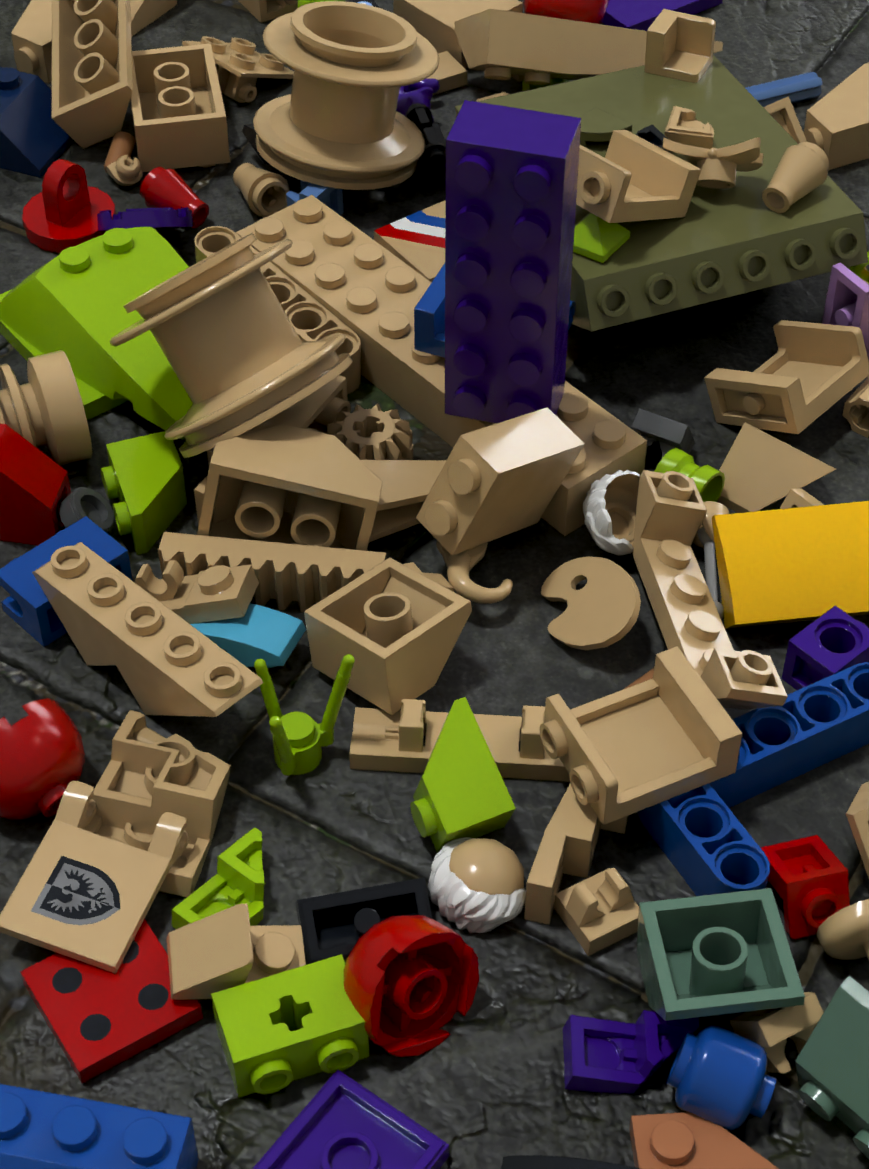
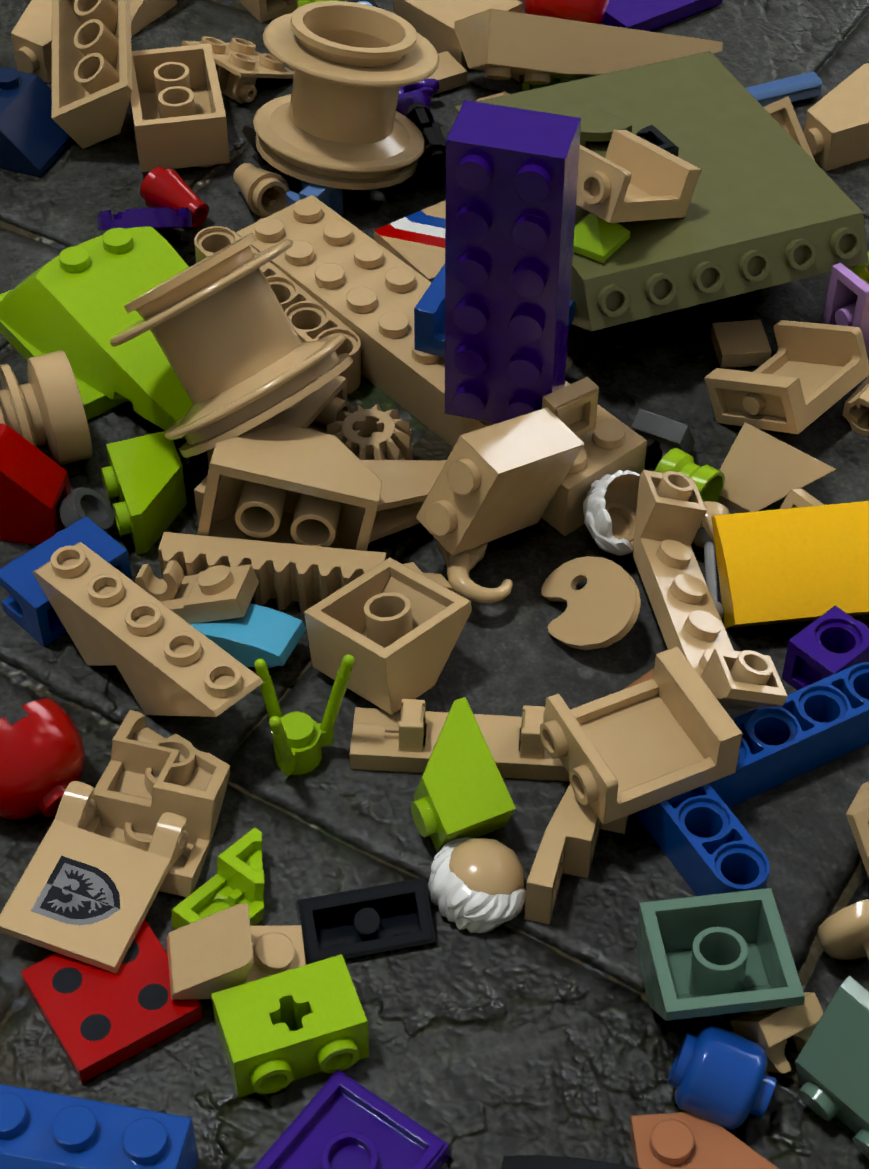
red tile [22,159,116,253] -> none
arm [104,131,142,186] -> none
red cylinder [344,915,479,1057] -> none
tan tile [554,868,639,956] -> none
dark purple slope [563,1010,699,1093] -> none
tan panel [644,9,716,83] -> none
tan animal [662,137,764,189] -> none
tan tile [665,106,714,149] -> none
red bracket [760,835,850,939] -> none
tan cone [762,142,829,213] -> none
none -> tan tile [542,377,599,436]
none -> tan tile [710,319,772,368]

